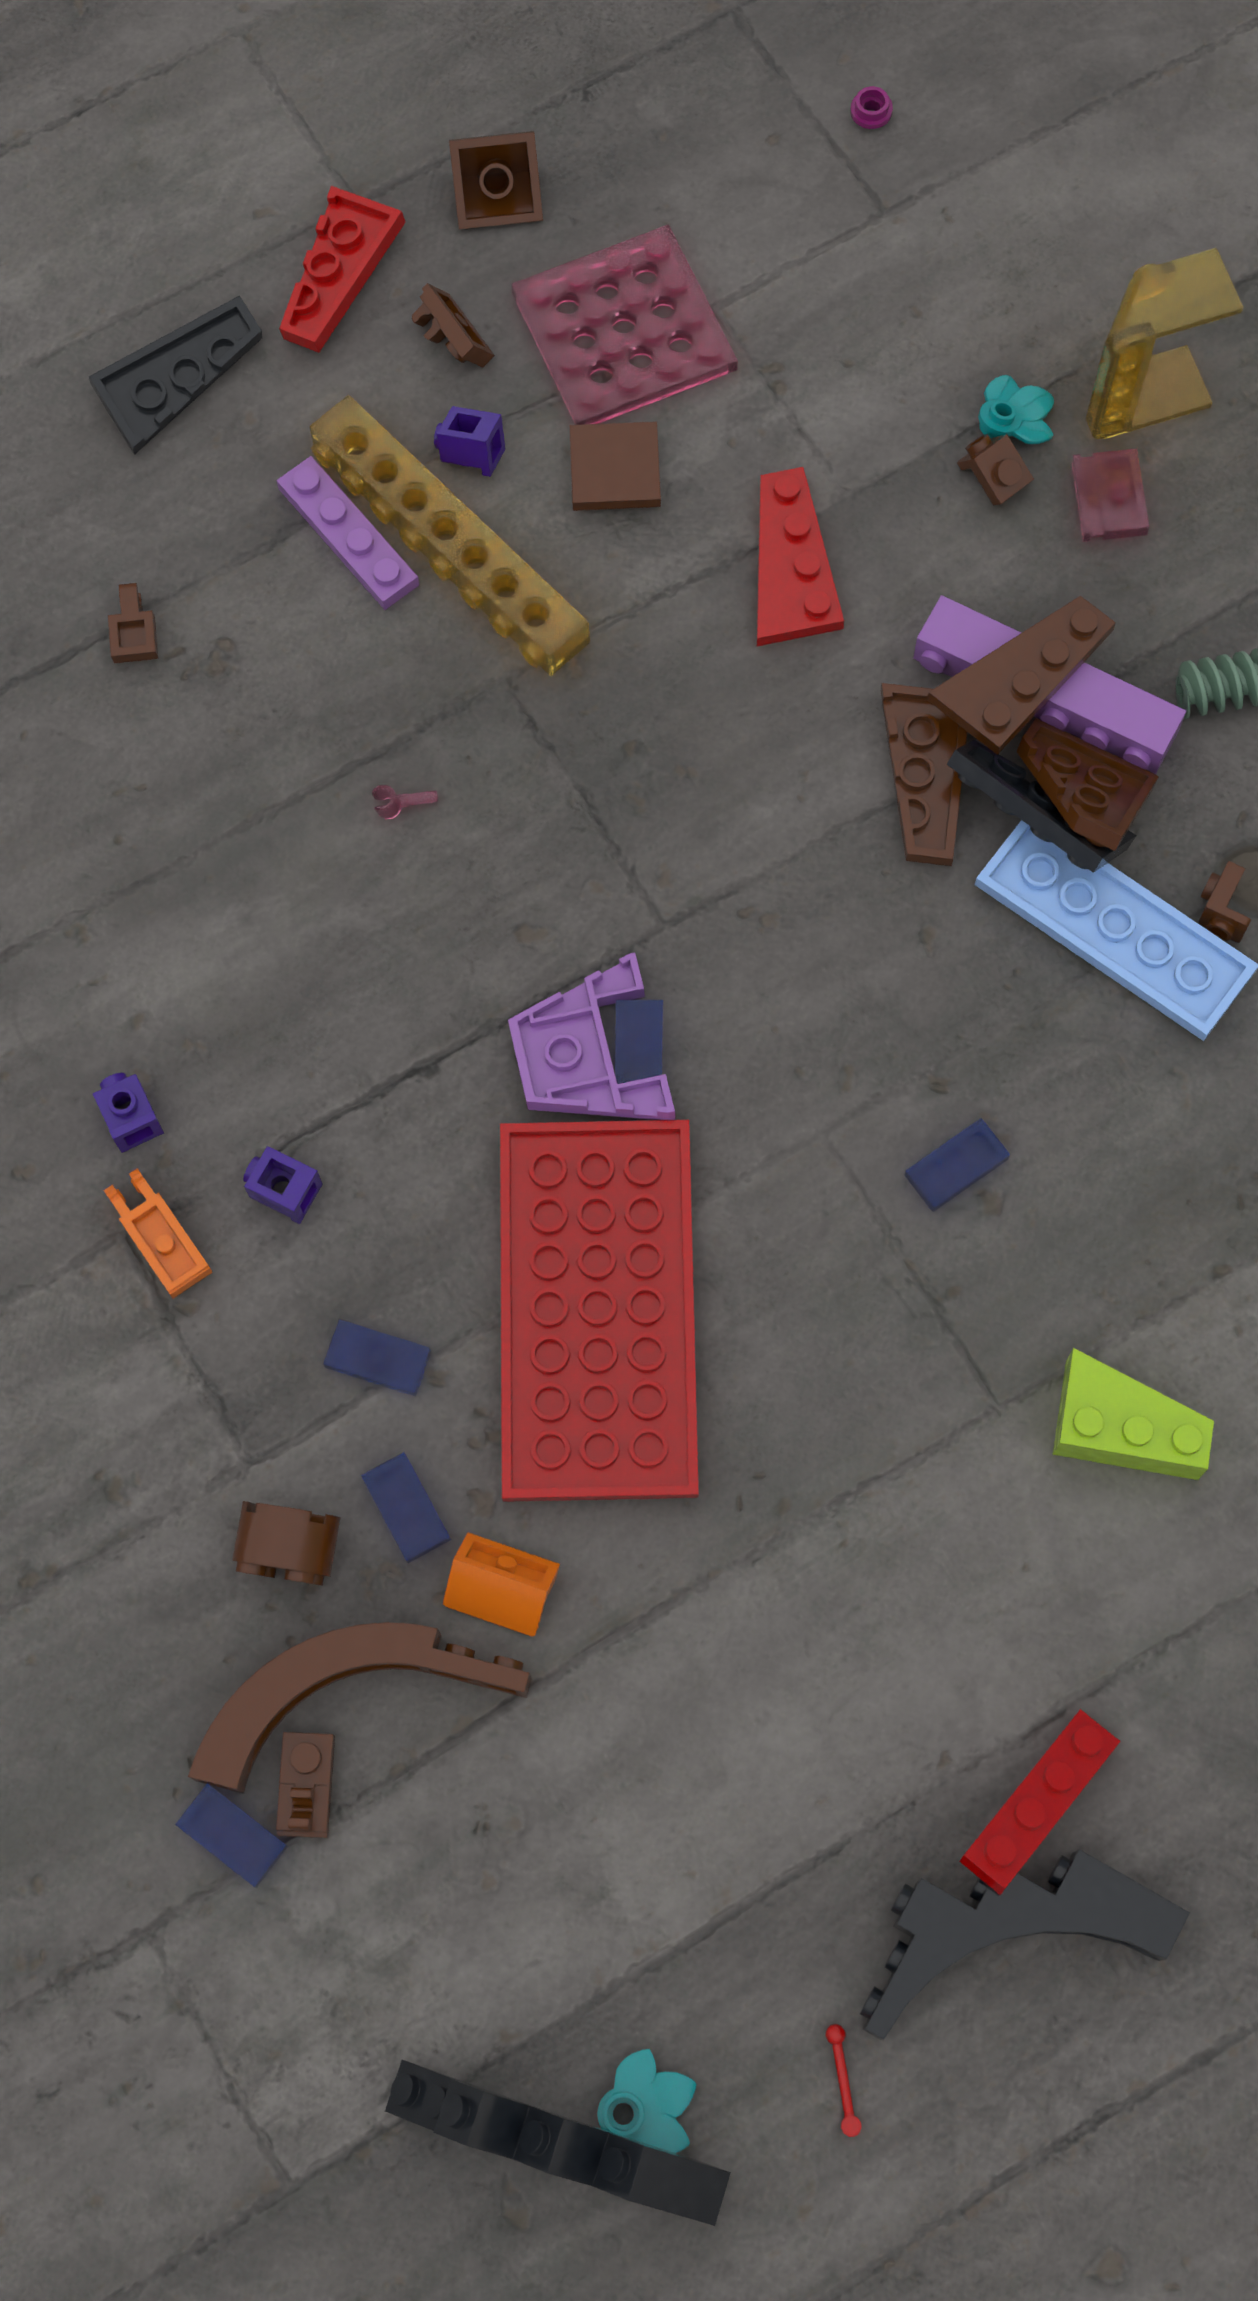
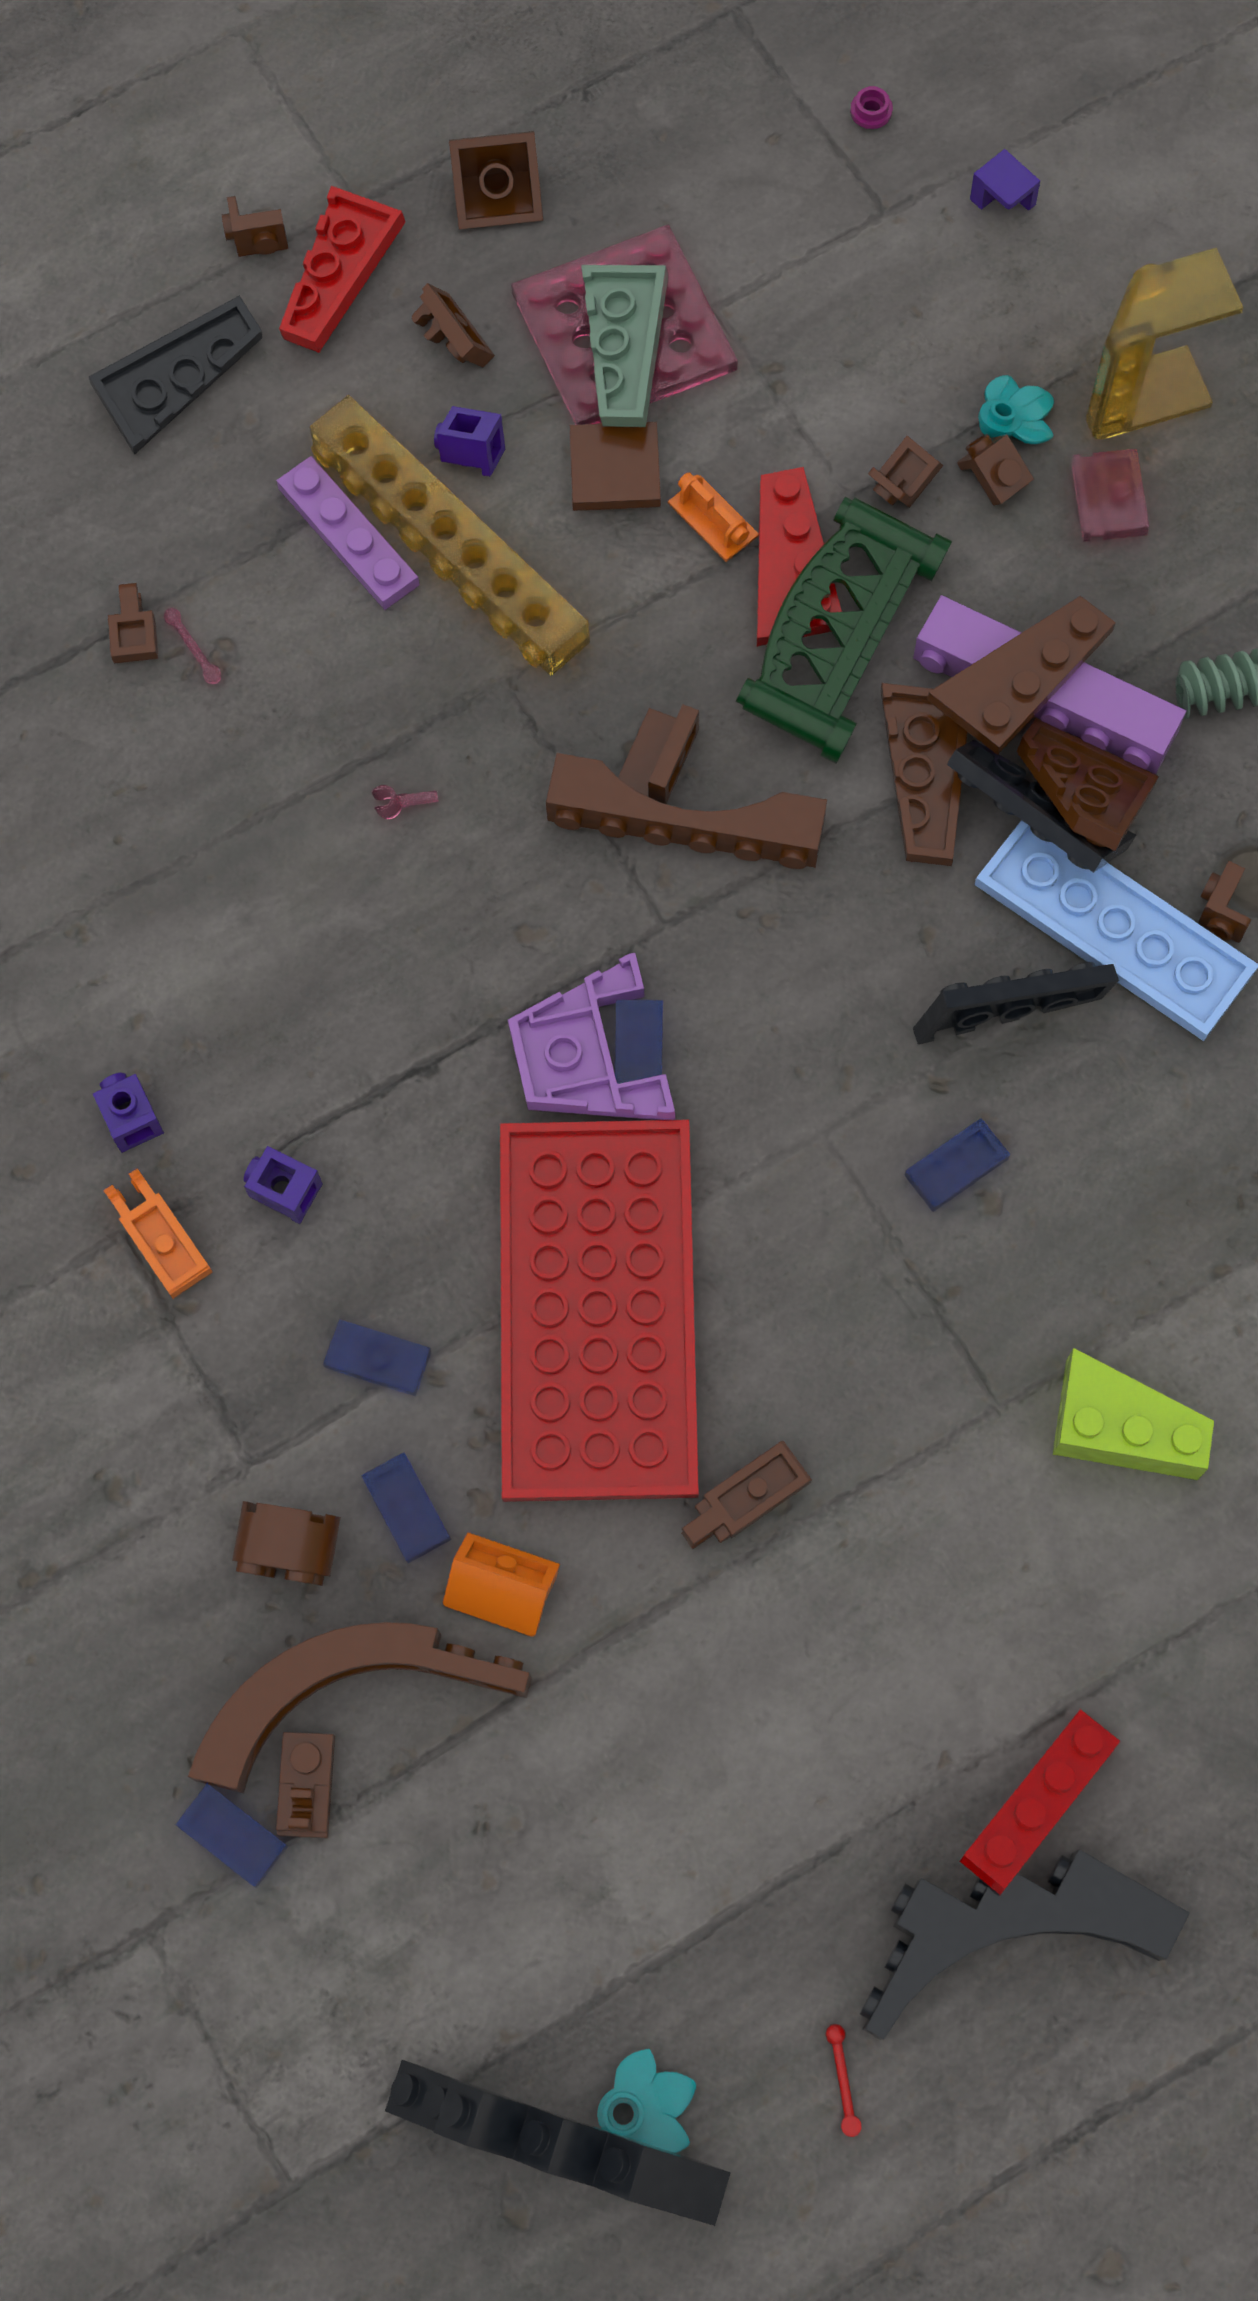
none -> clear pink hinge [164,608,222,684]
none -> reddish brown bracket [222,196,289,257]
none -> reddish brown arch [546,753,827,869]
none -> sand green wing [581,265,669,427]
none -> reddish brown panel [618,704,699,804]
none -> orange hinge [668,472,759,562]
none -> reddish brown hinge [681,1441,812,1549]
none -> dark green piece [736,497,952,764]
none -> reddish brown bracket [868,436,944,508]
none -> black wing [913,962,1119,1045]
none -> dark purple panel [970,149,1040,210]

